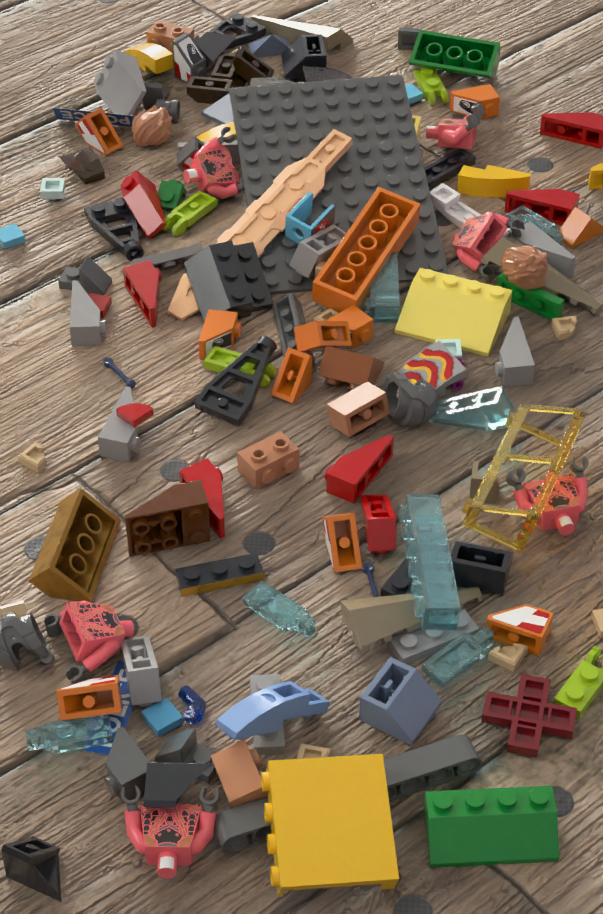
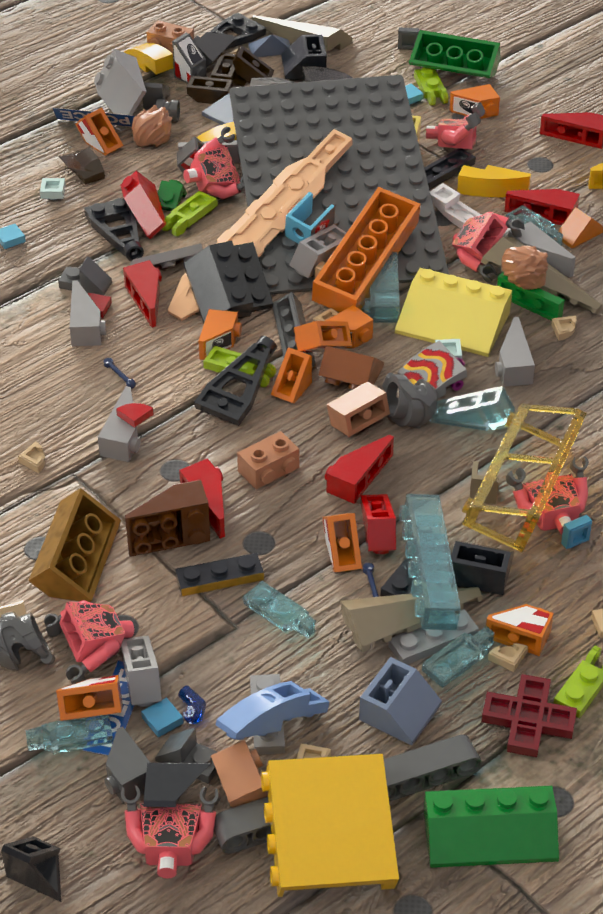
none -> dark azure tile [561,515,592,549]

